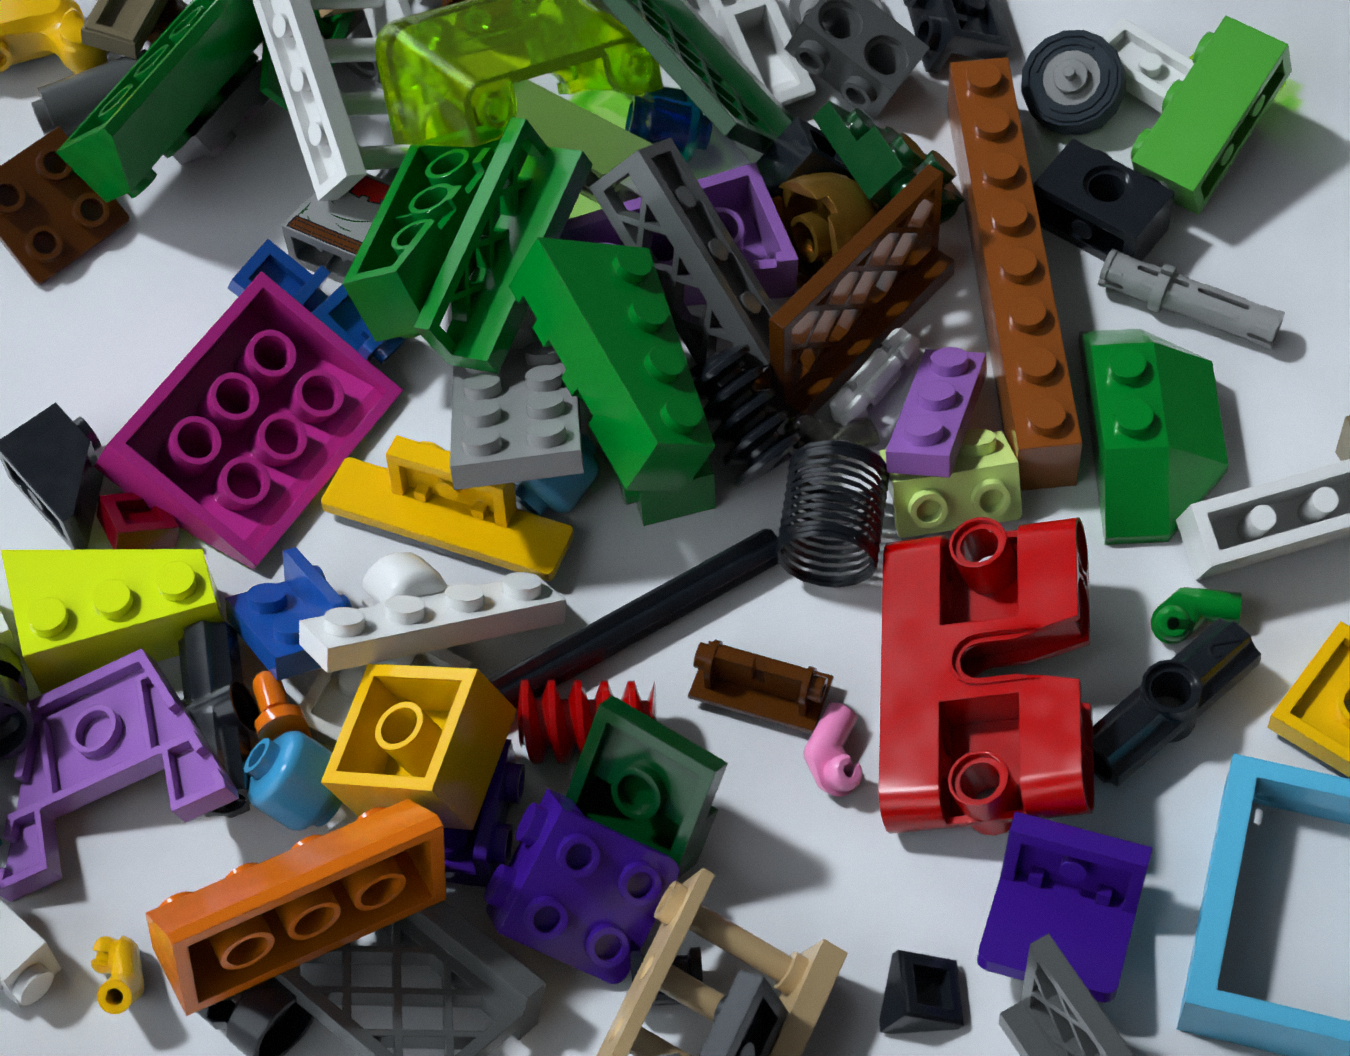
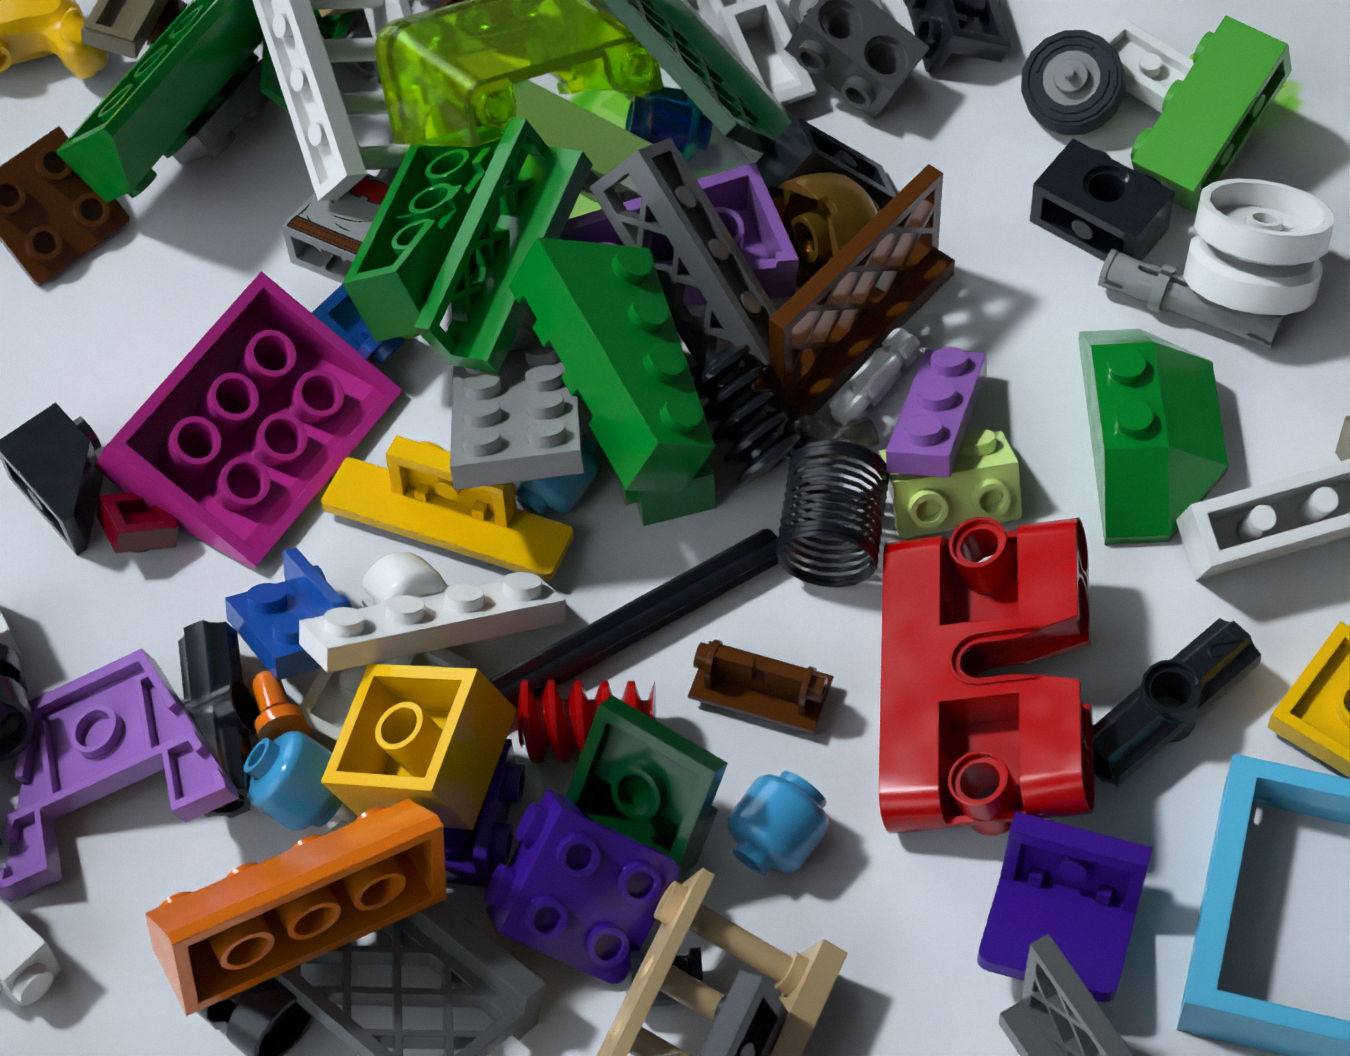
neon yellow wedge [1,549,225,695] -> none
dark grey brick [31,49,147,138] -> none
yellow arm [91,935,145,1014] -> none
blue bracket [227,239,331,313] -> none
bright pink arm [803,702,862,797] -> none
dark green plate [812,101,965,224] -> none
black slope [879,950,964,1034] -> none
dark orange brick [947,57,1083,491] -> none
green arm [1151,587,1242,644] -> none
none -> dark azure head [728,771,829,876]
none -> white wheel [1183,178,1335,315]

